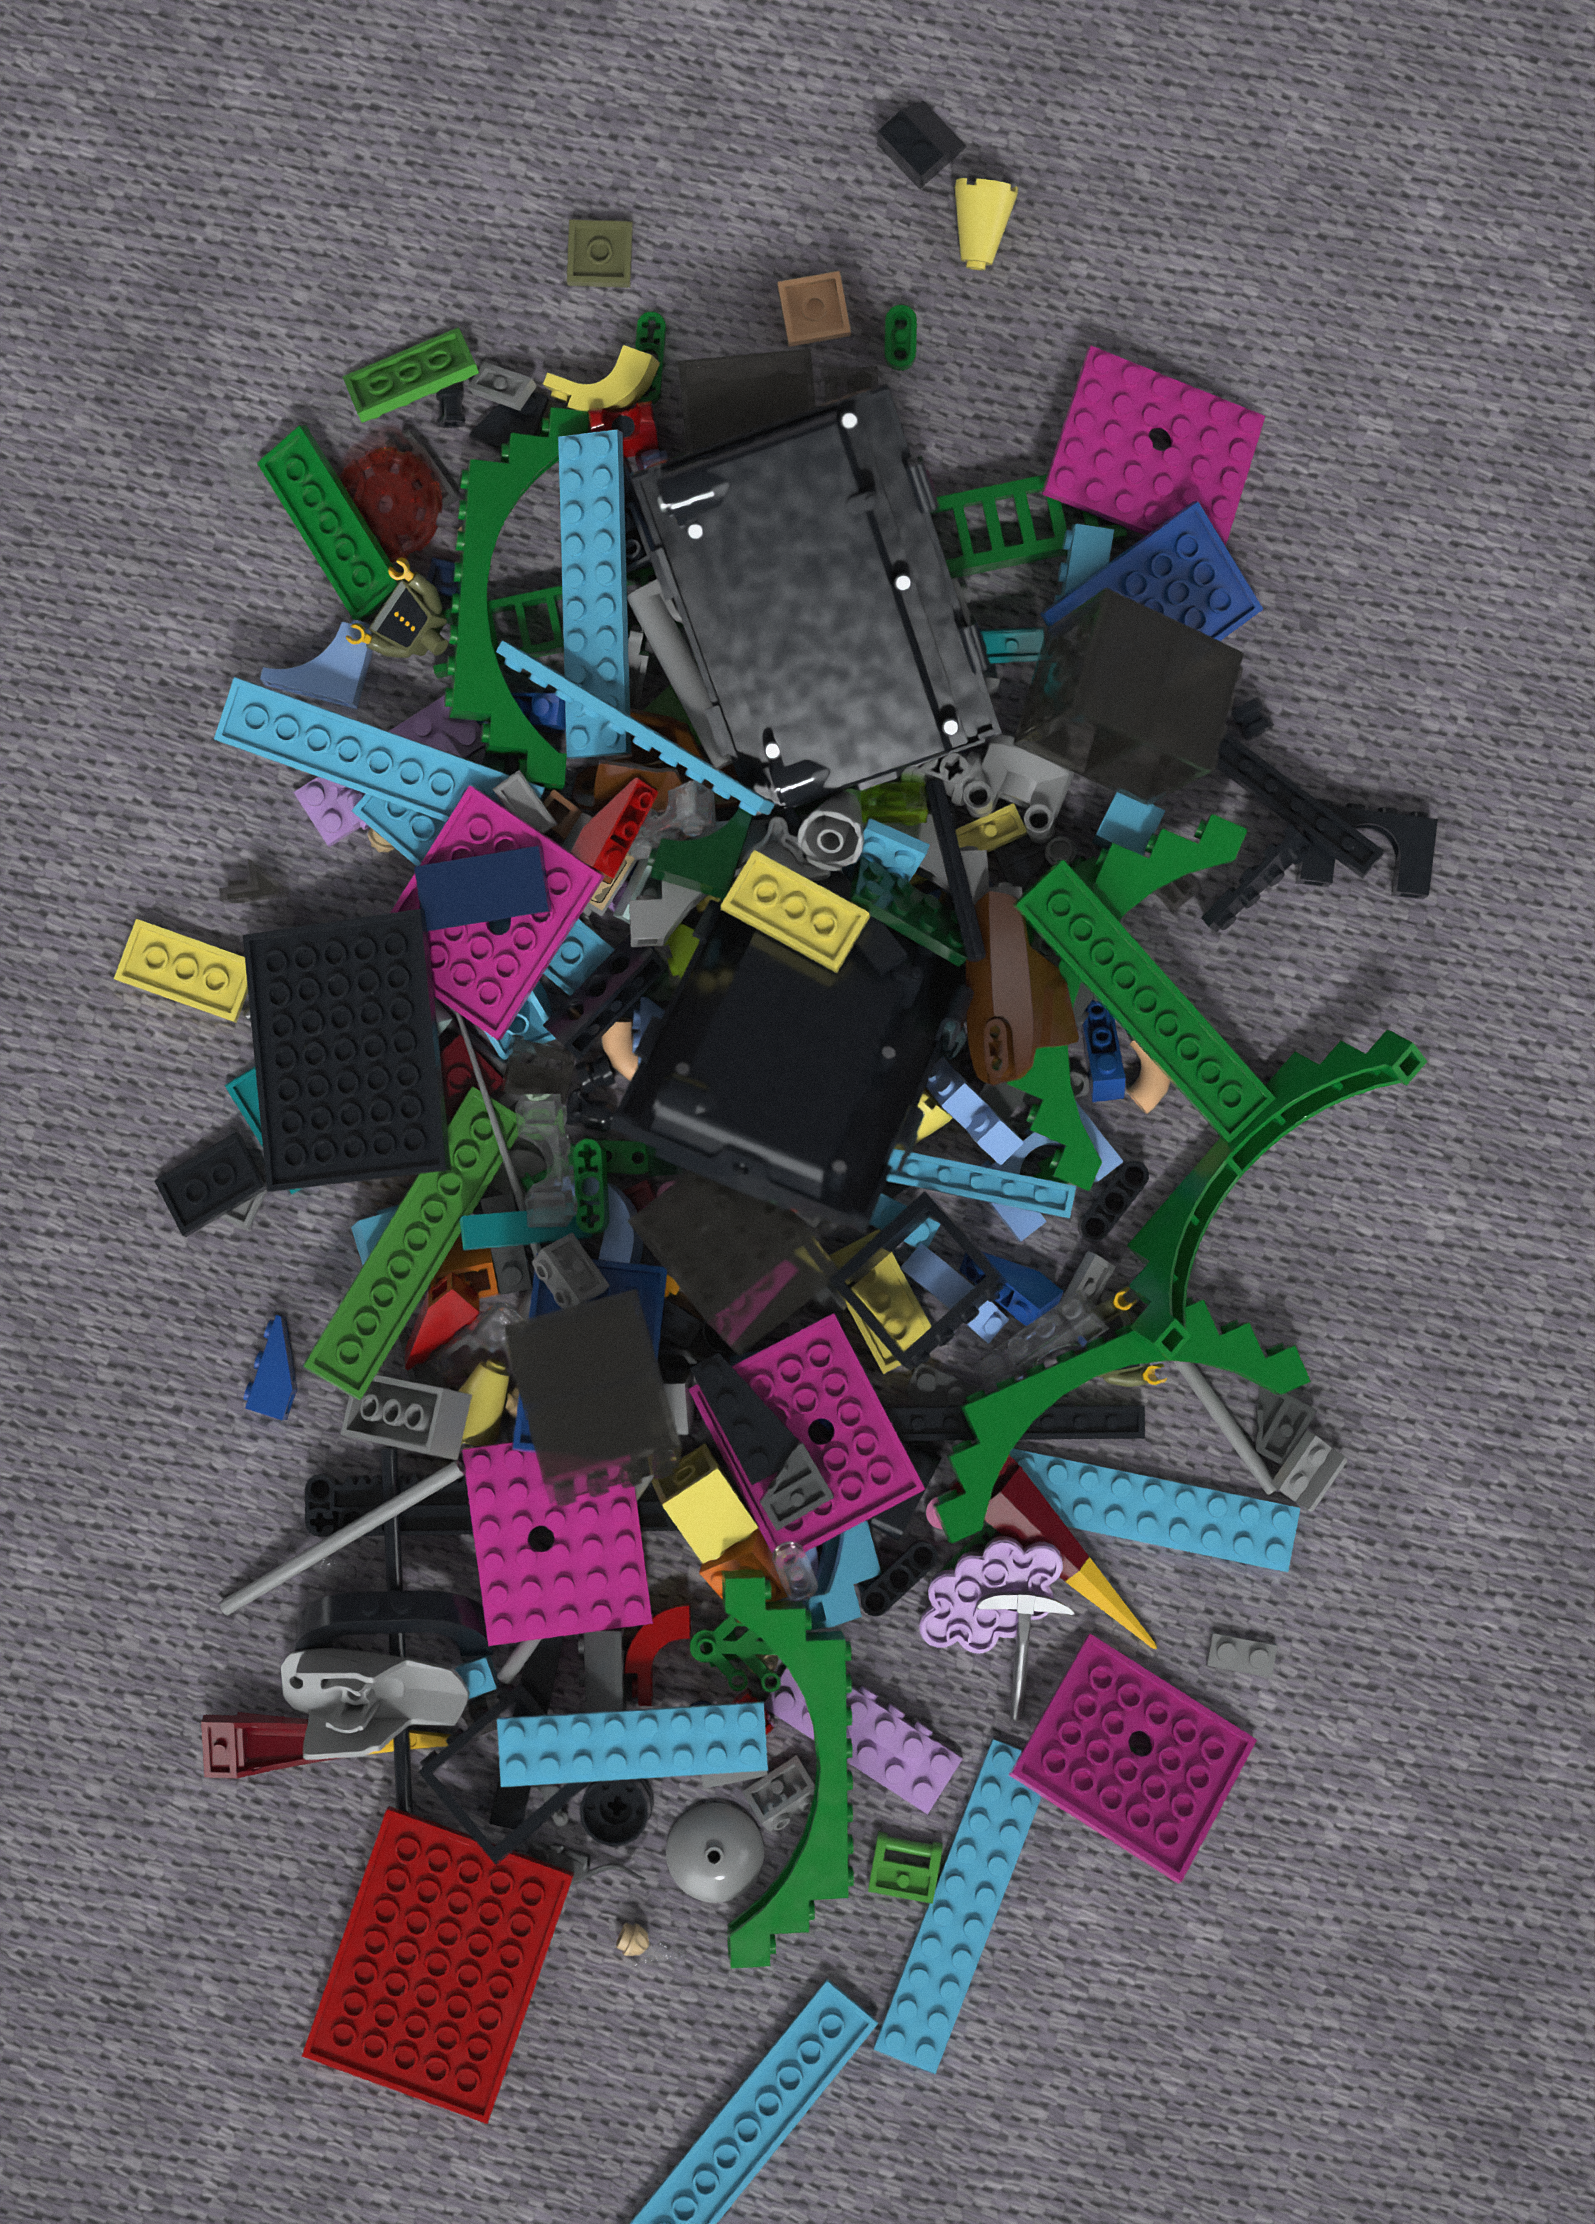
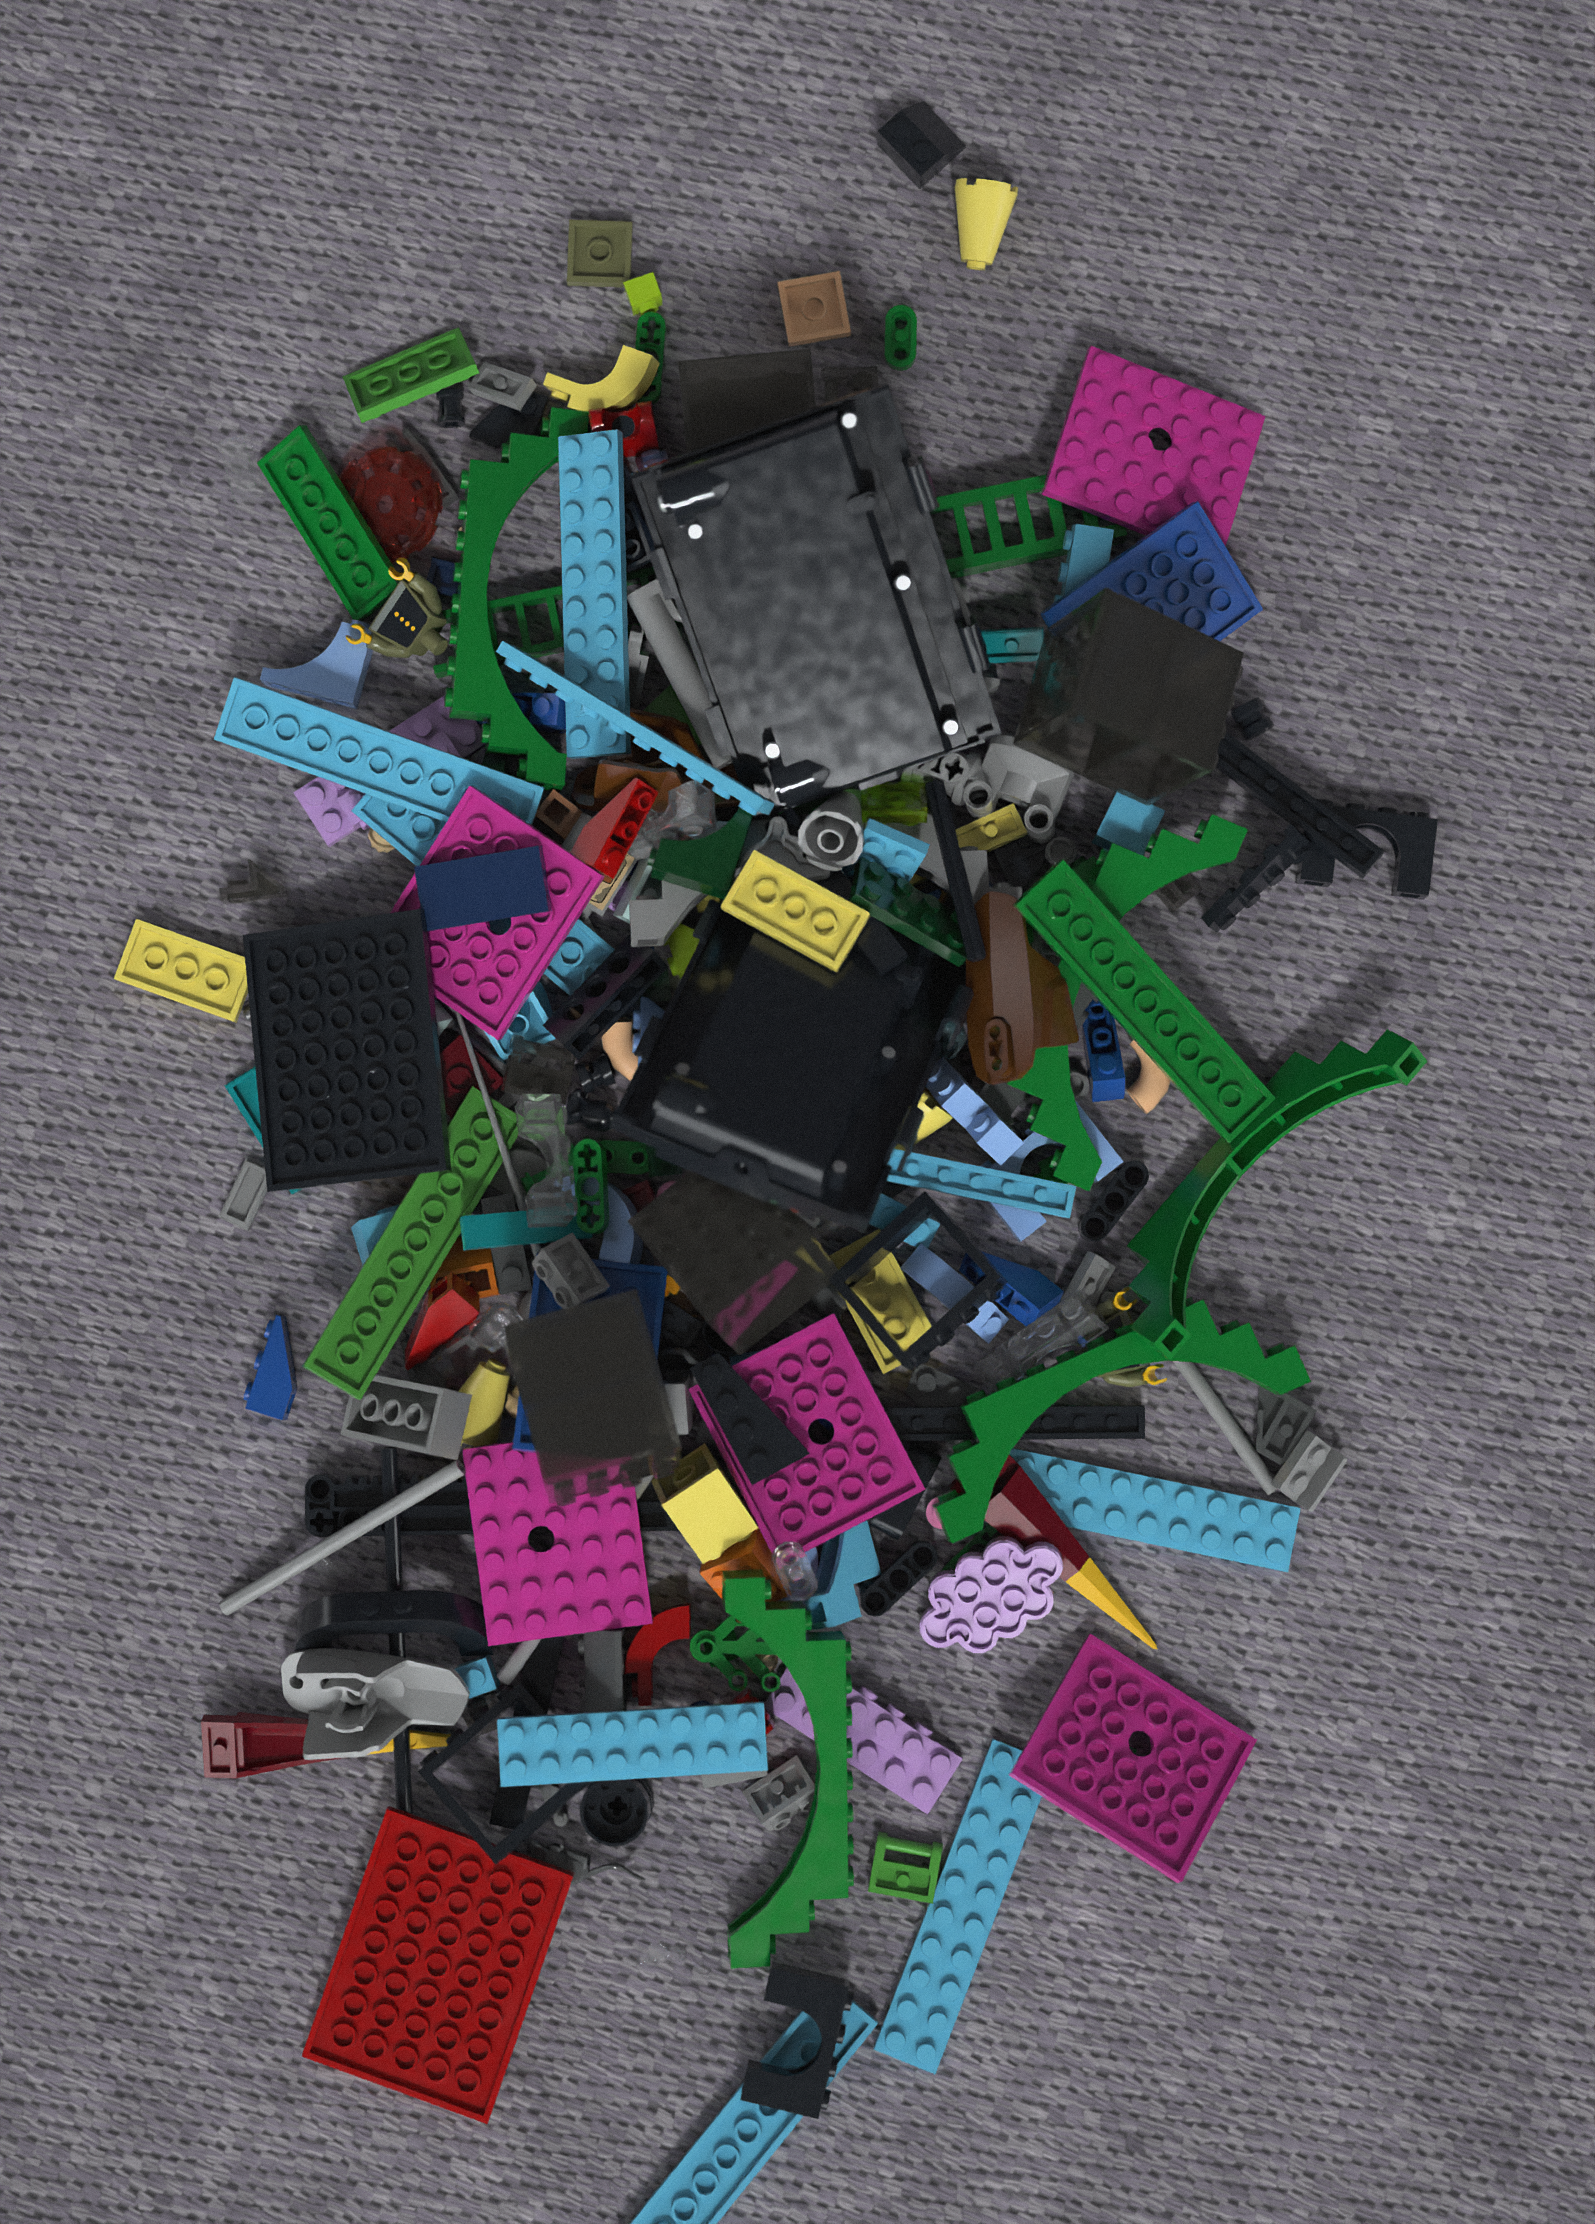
black tile [154,1132,267,1237] -> none
light grey tile [493,770,558,834] -> none
tan plate [616,1923,649,1956] -> none
light grey dish [666,1802,764,1903] -> none
dark grey wing [759,1441,834,1531] -> none
flat silver piece [976,1591,1075,1721] -> none
light grey plate [1206,1632,1278,1678] -> none
none -> lime plate [623,272,663,316]
none -> black arch [740,1961,854,2119]

